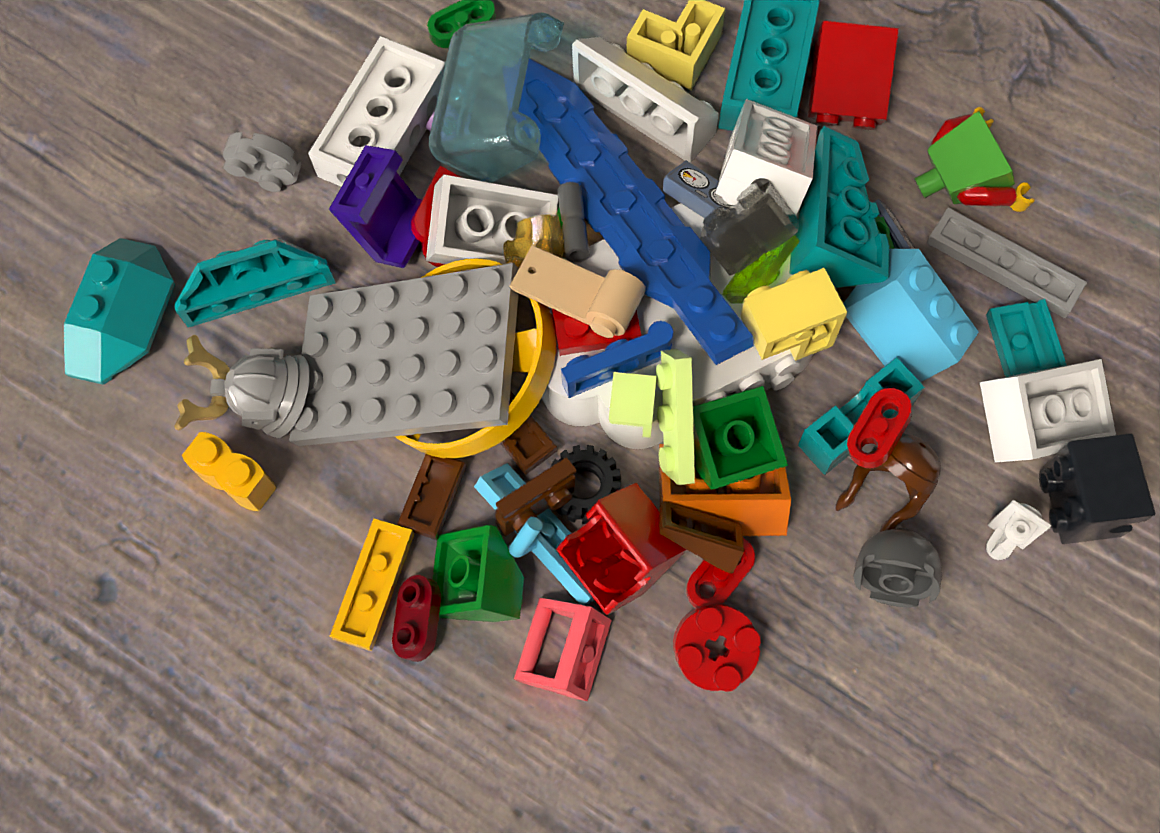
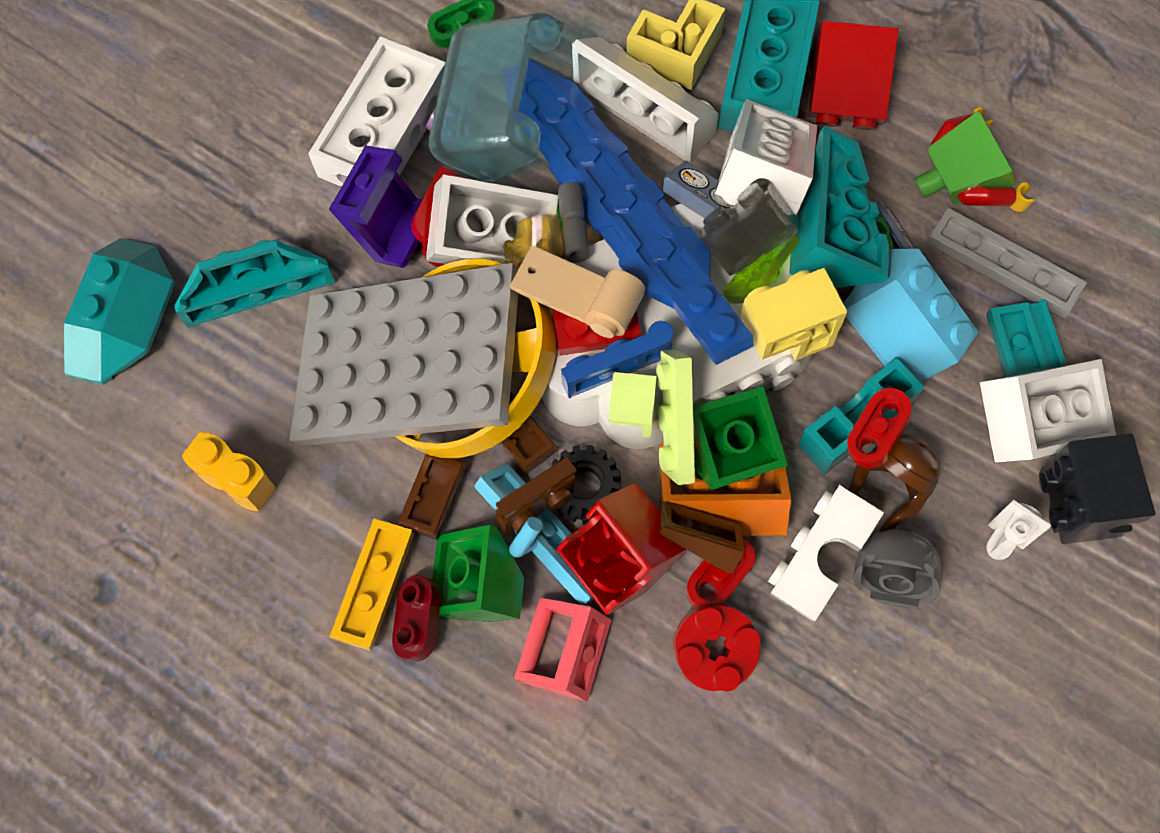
light grey helmet [174,335,309,438] -> none
light grey plate [223,132,302,192] -> none
none -> white arch [768,485,884,622]

